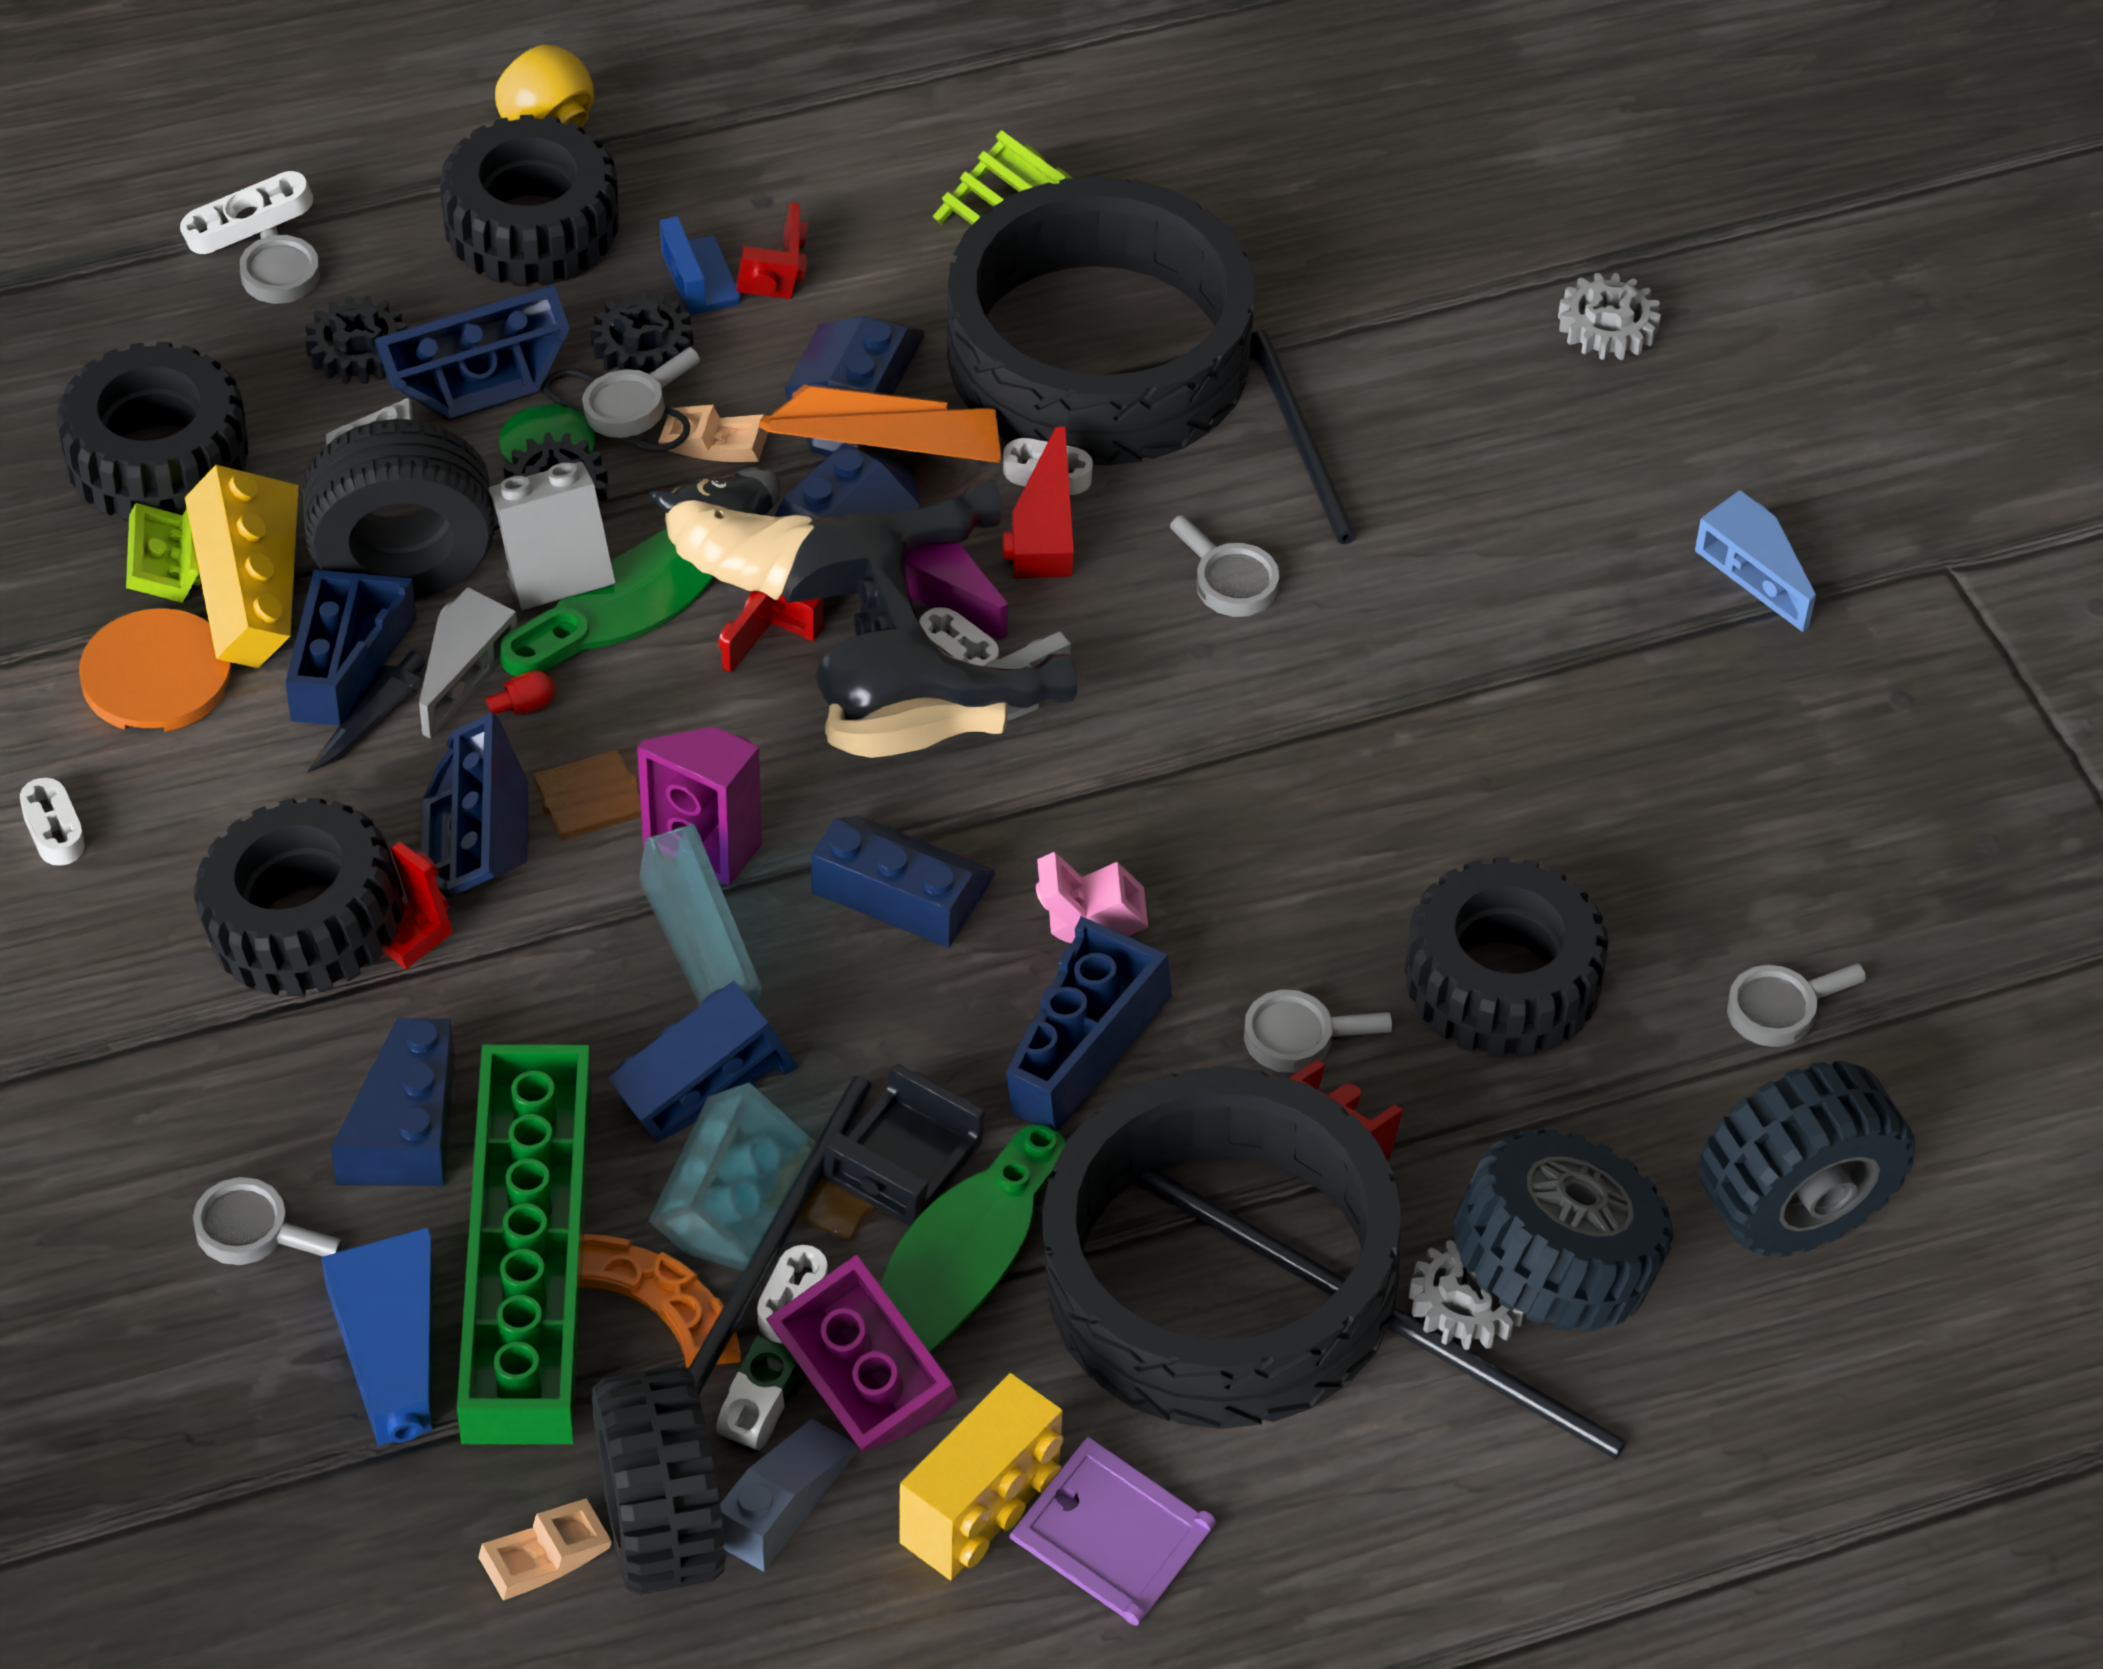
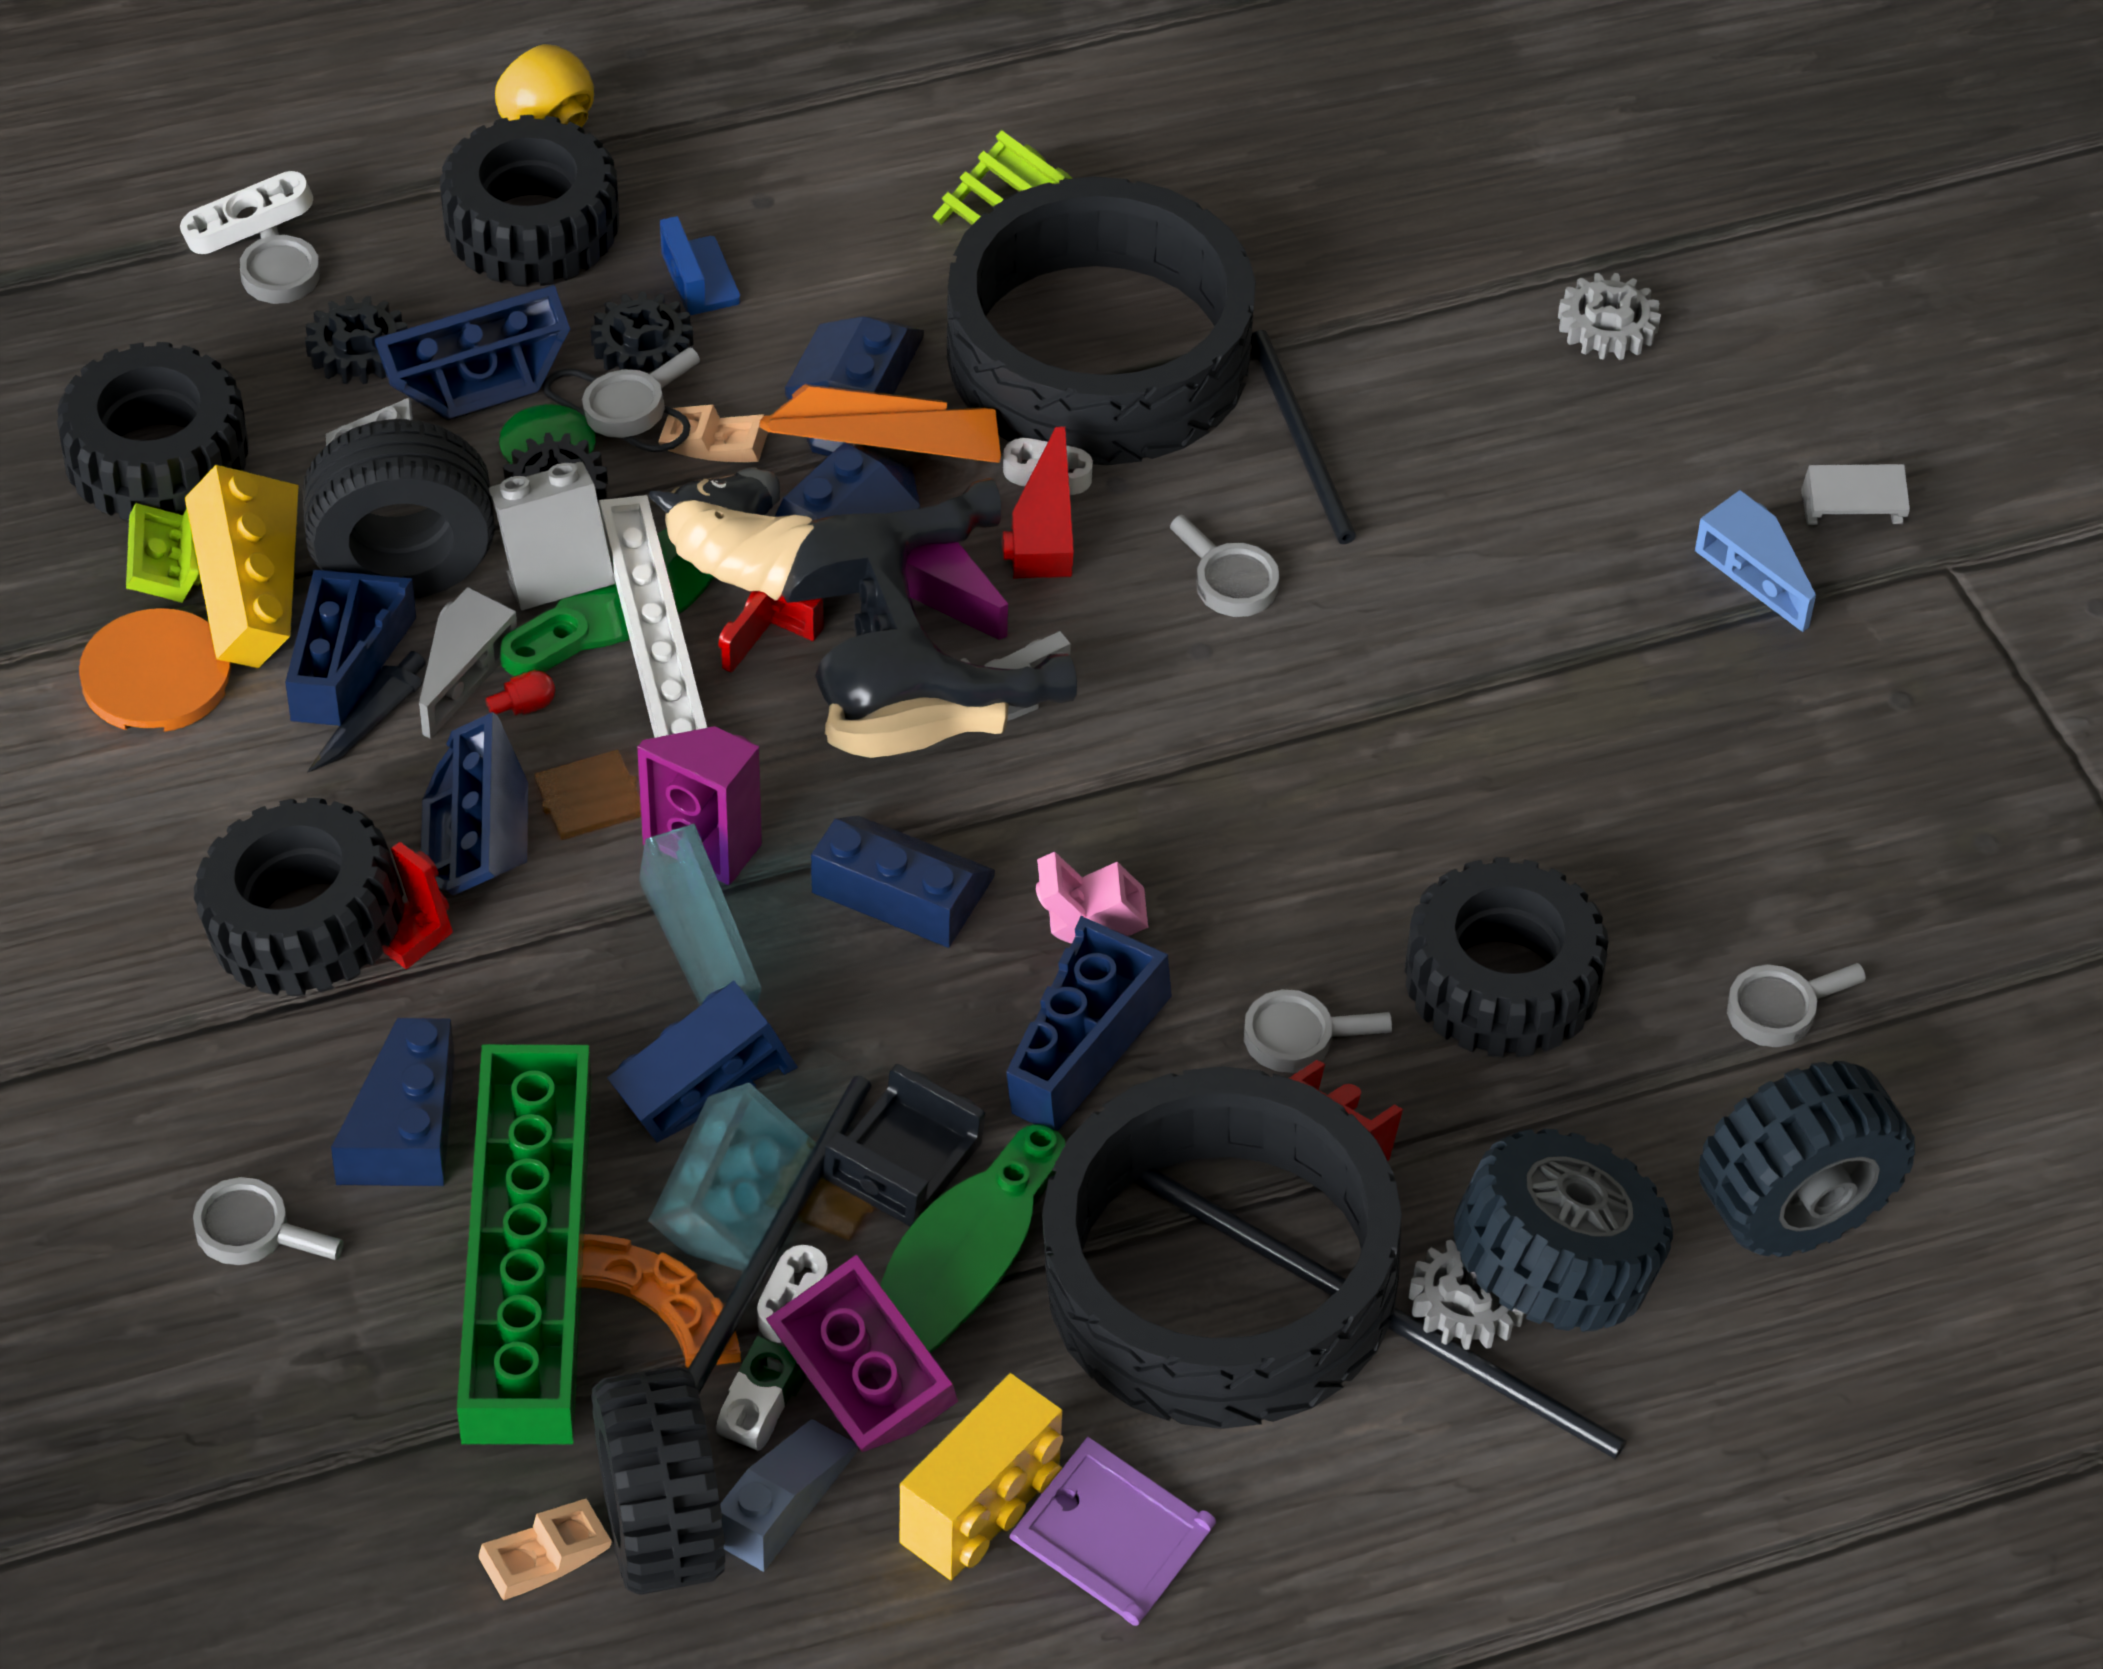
white beam [20,777,85,866] -> none
blue slope [321,1227,434,1446] -> none
red bracket [736,202,807,299] -> none
white beam [919,607,999,666] -> none
none -> white plate [599,495,707,738]
none -> light grey hinge [1801,464,1910,525]

